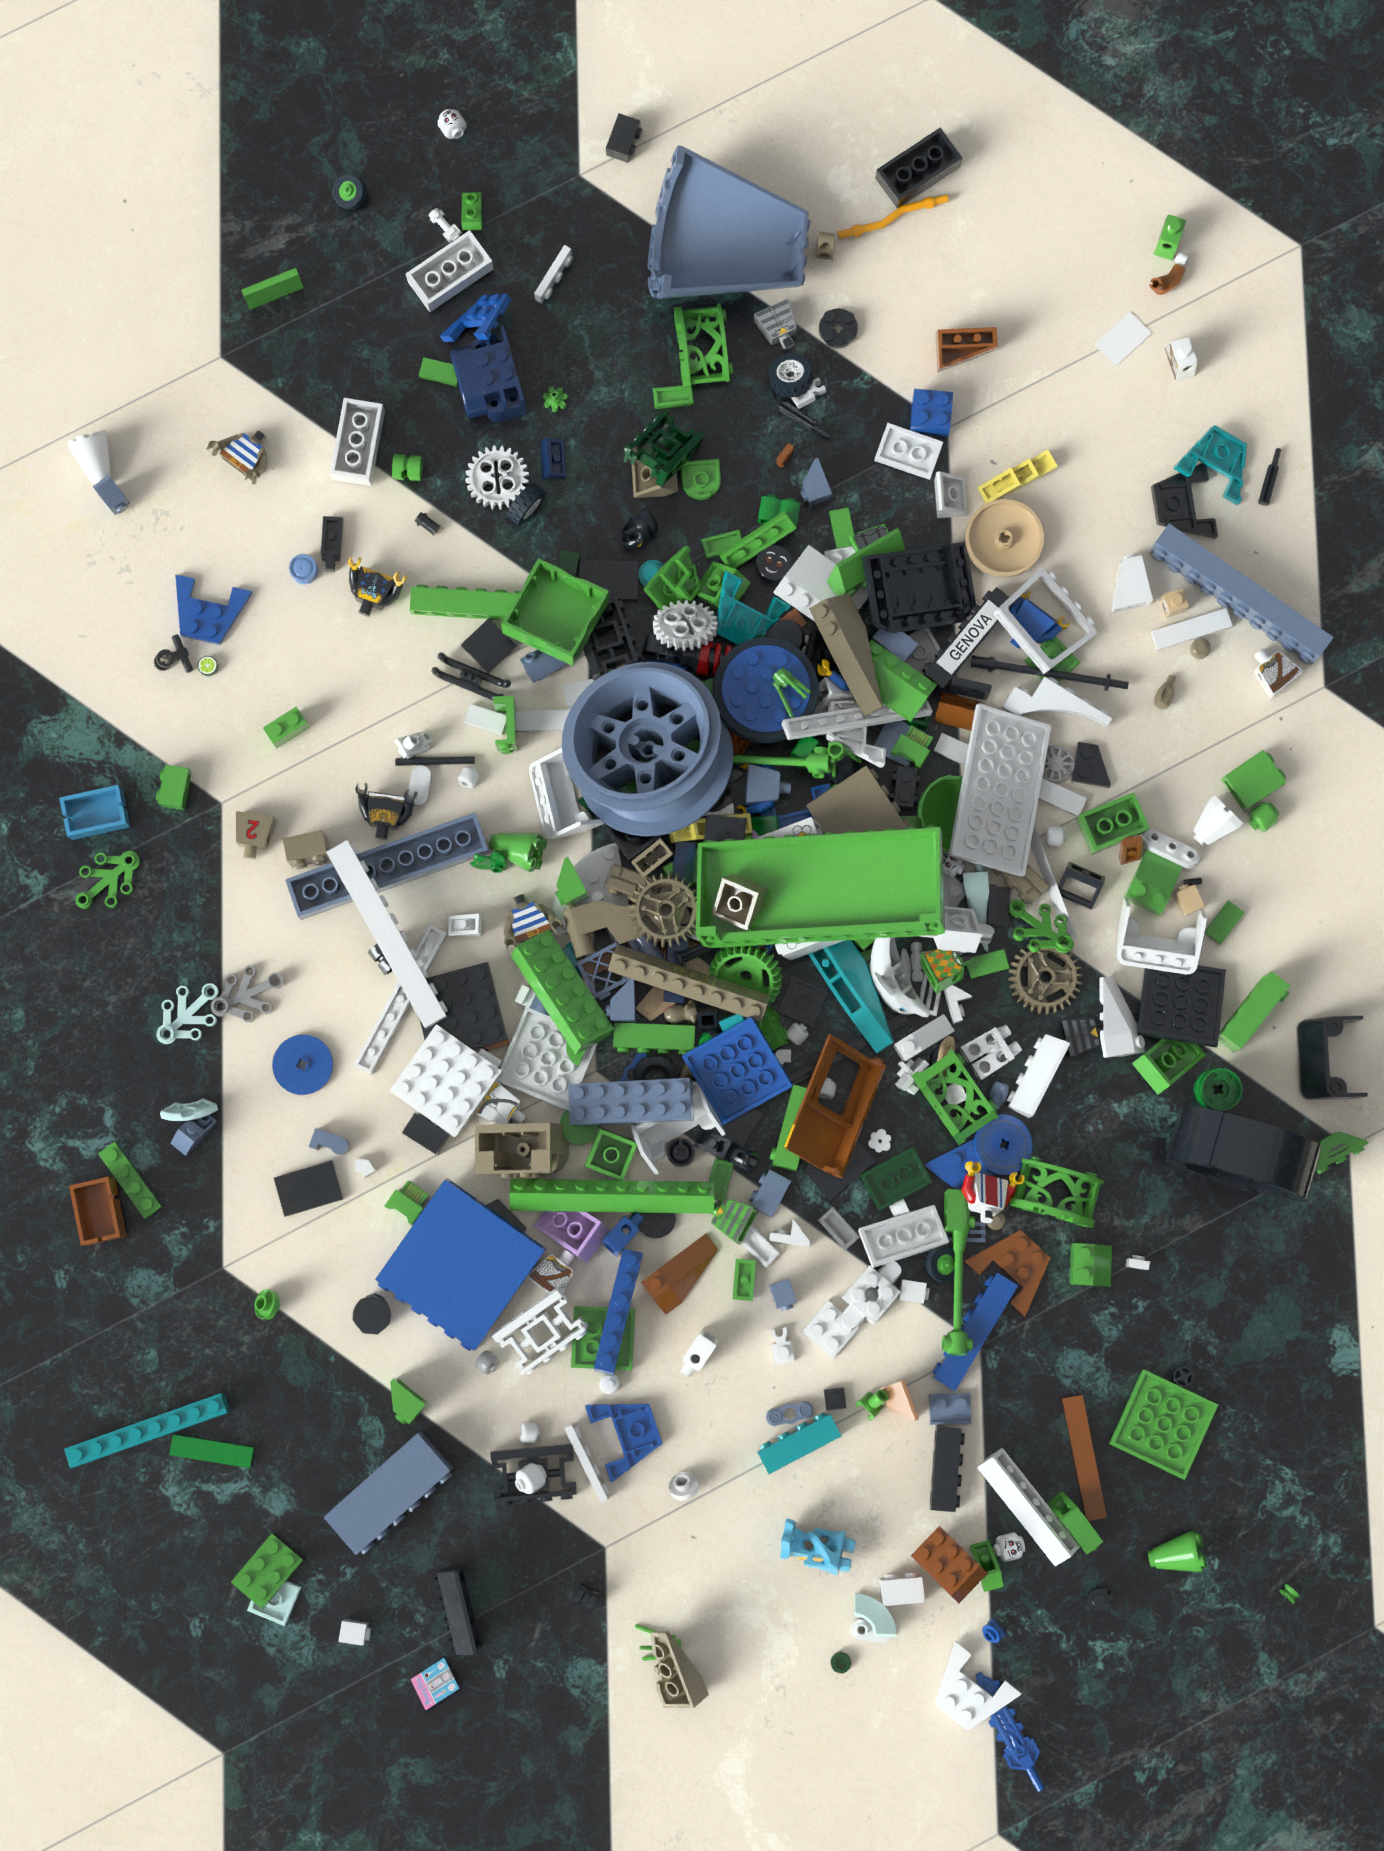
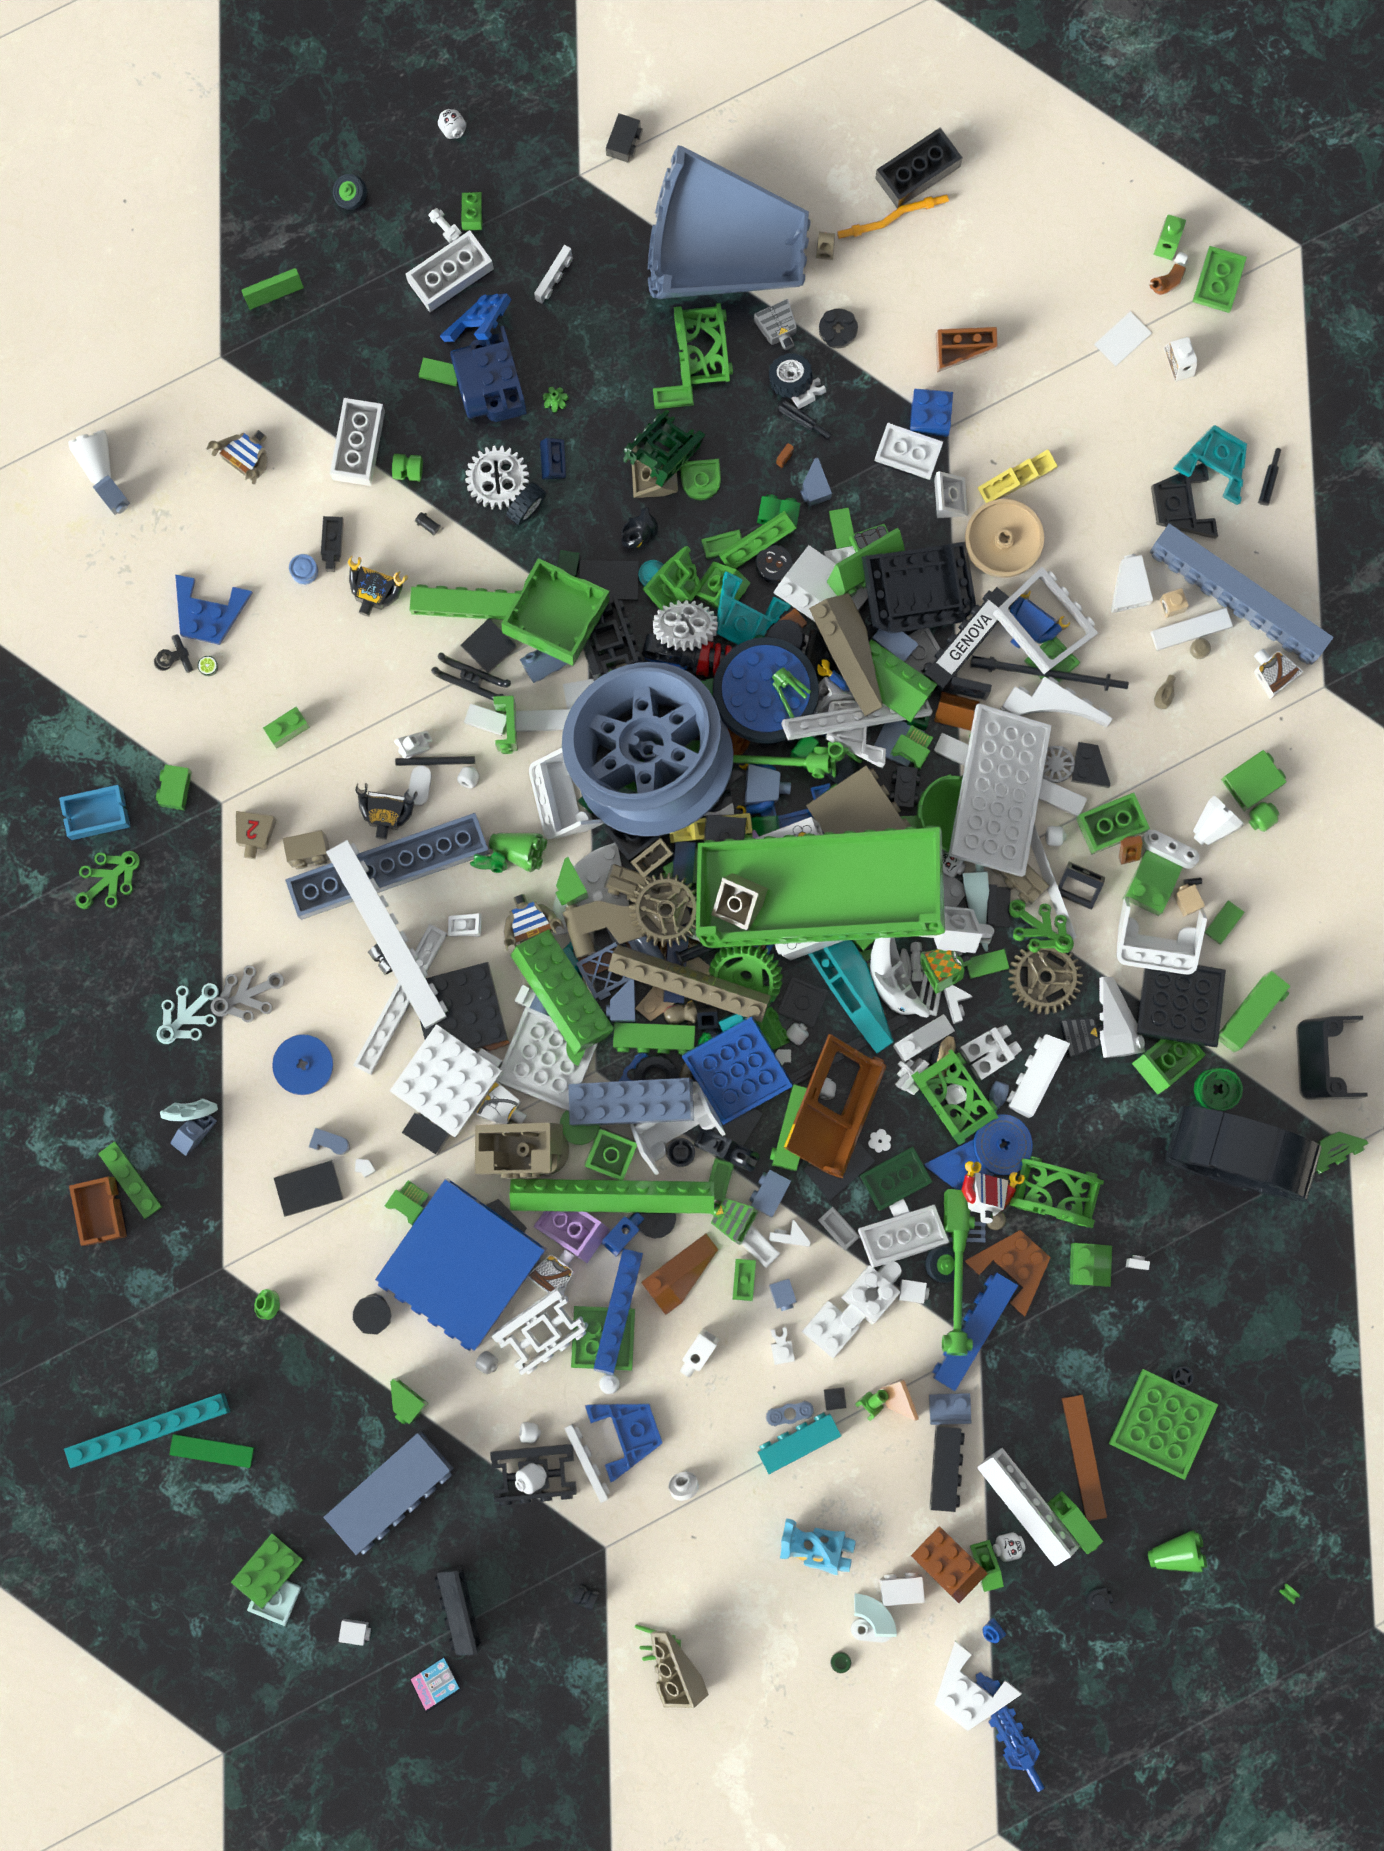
none -> bright green plate [1192,246,1247,313]

